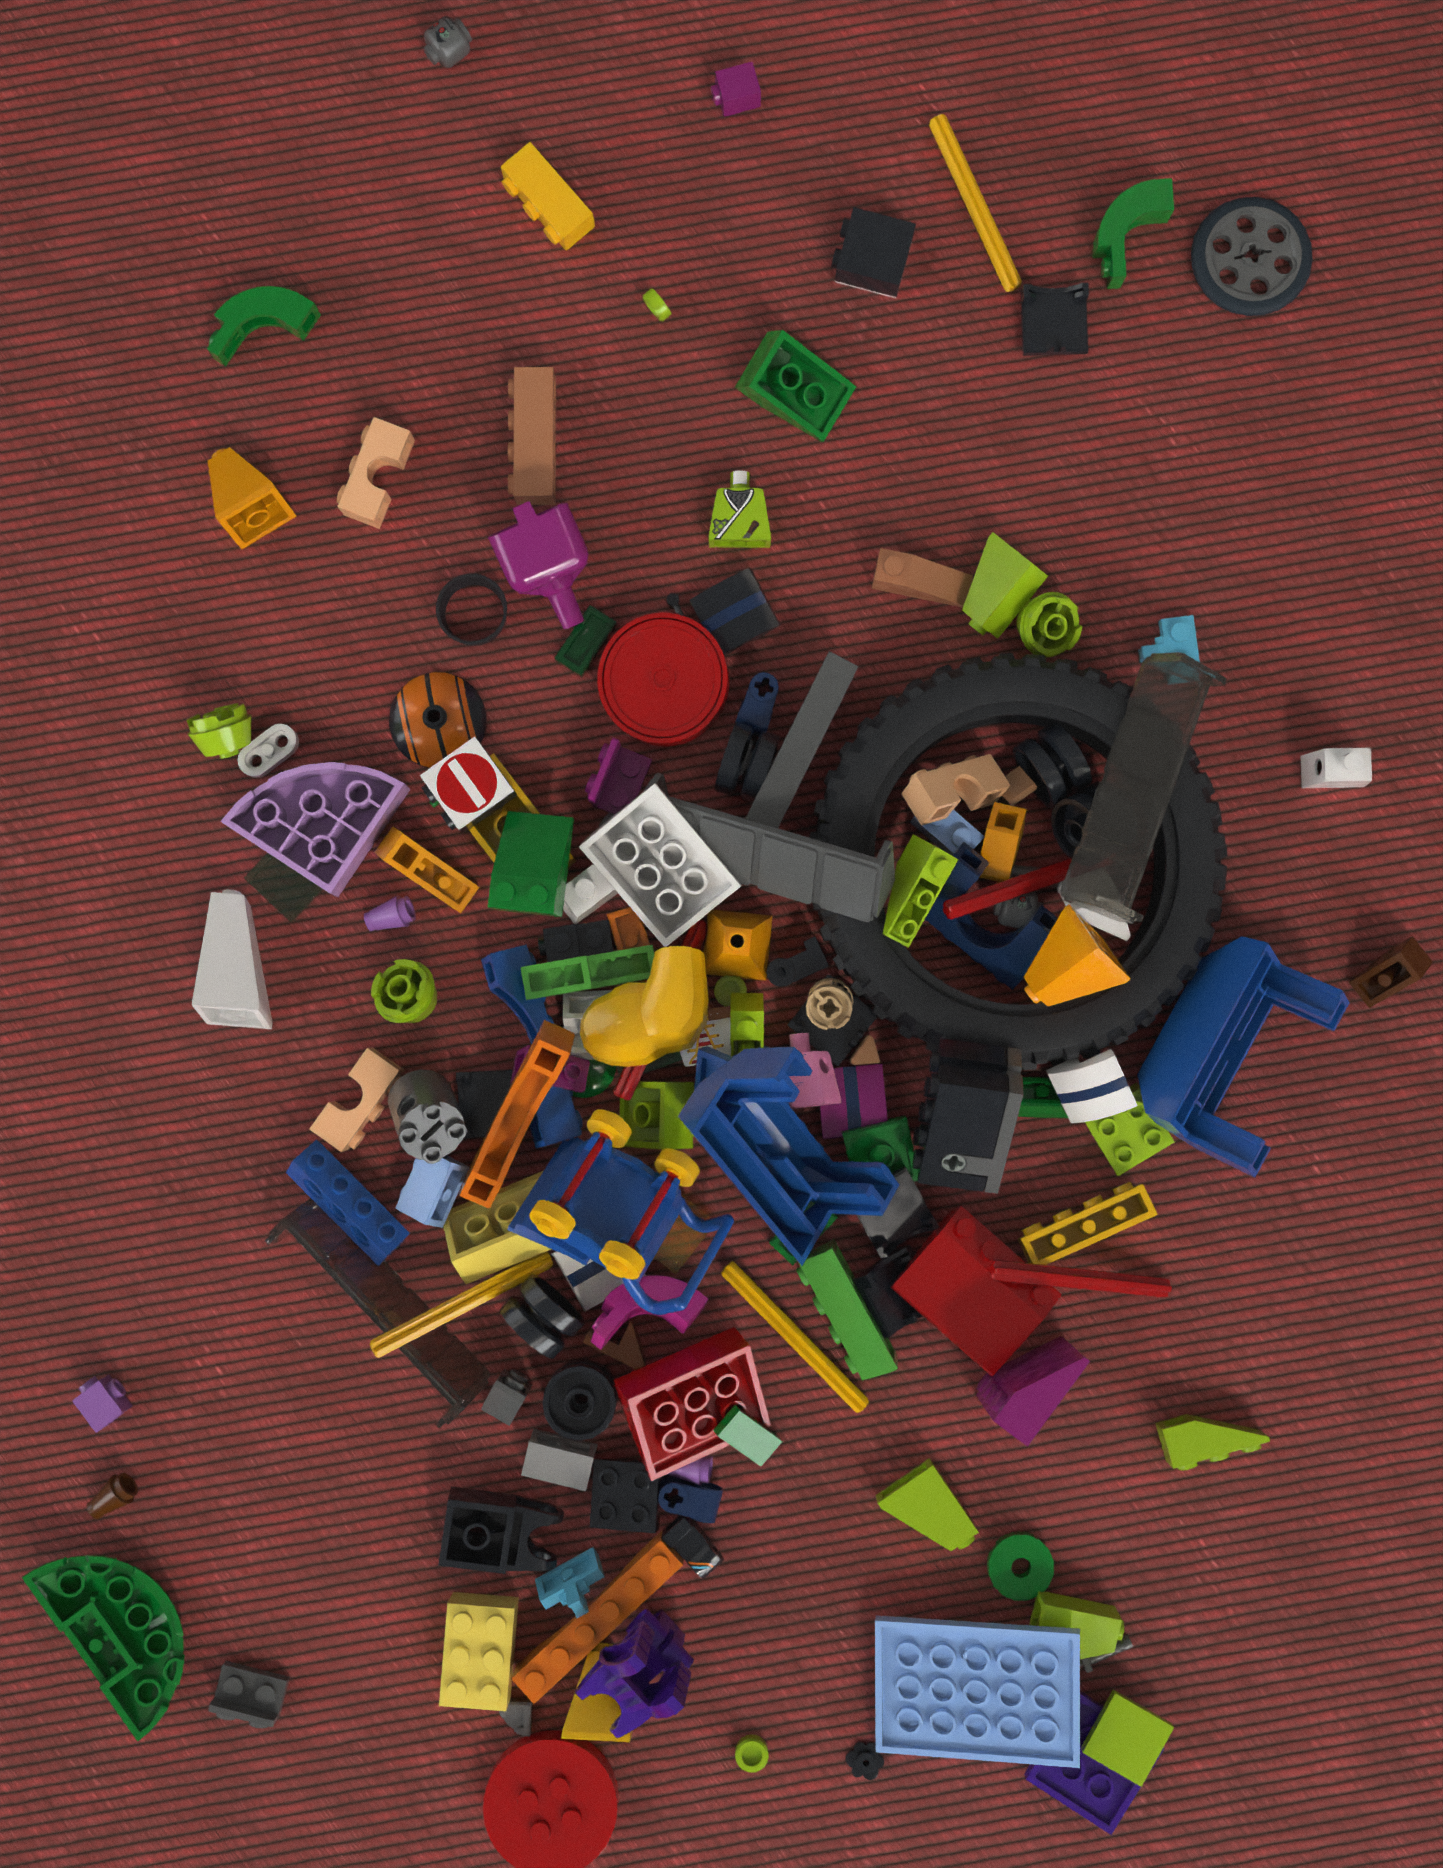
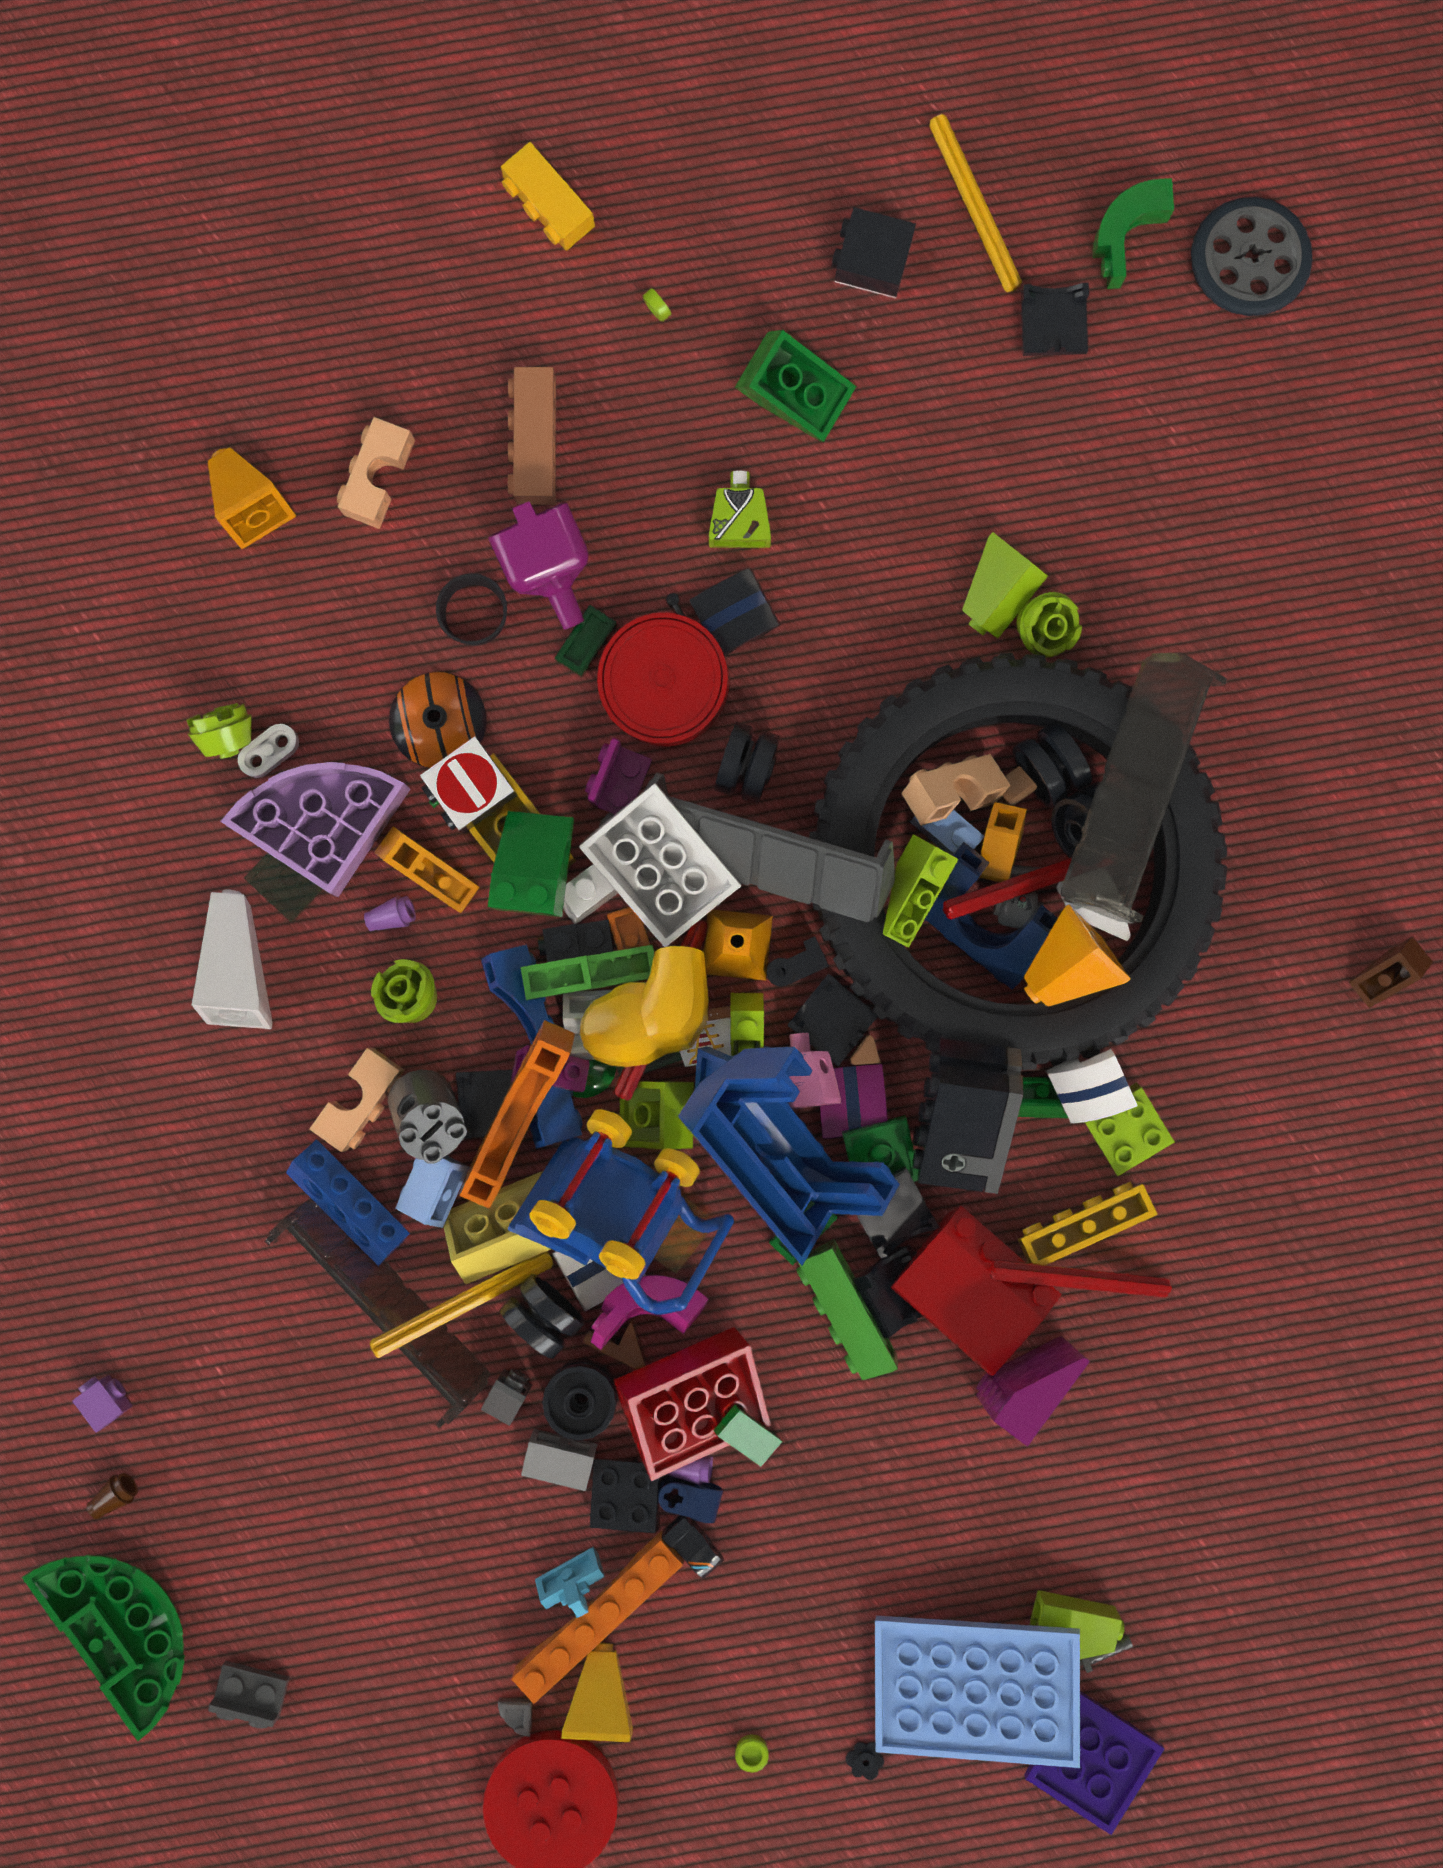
green arch [207,286,321,367] -> none
dark grey head [423,16,472,68] -> none
black brick [438,1486,564,1574] -> none
light yellow brick [439,1592,519,1711] -> none
dark purple piece [575,1608,694,1738] -> none
magenta brick [711,61,761,117] -> none
lime tile [714,975,747,1006] -> none
yellow axle [721,1261,869,1413] -> none
dark blue piece [735,672,779,737] -> none
dark grey arch [745,651,859,828] -> none
tan wheel [806,978,854,1030] -> none
nougat slope [871,548,973,608] -> none
lime slope [875,1458,979,1551] -> none
green tile [987,1532,1054,1601] -> none
lime tile [1080,1689,1174,1787] -> none
blue wedge [1137,936,1350,1178] -> none
medium azure hinge [1138,615,1202,685] -> none
lime slope [1155,1414,1270,1471] -> none
white torso [1301,748,1372,788] -> none

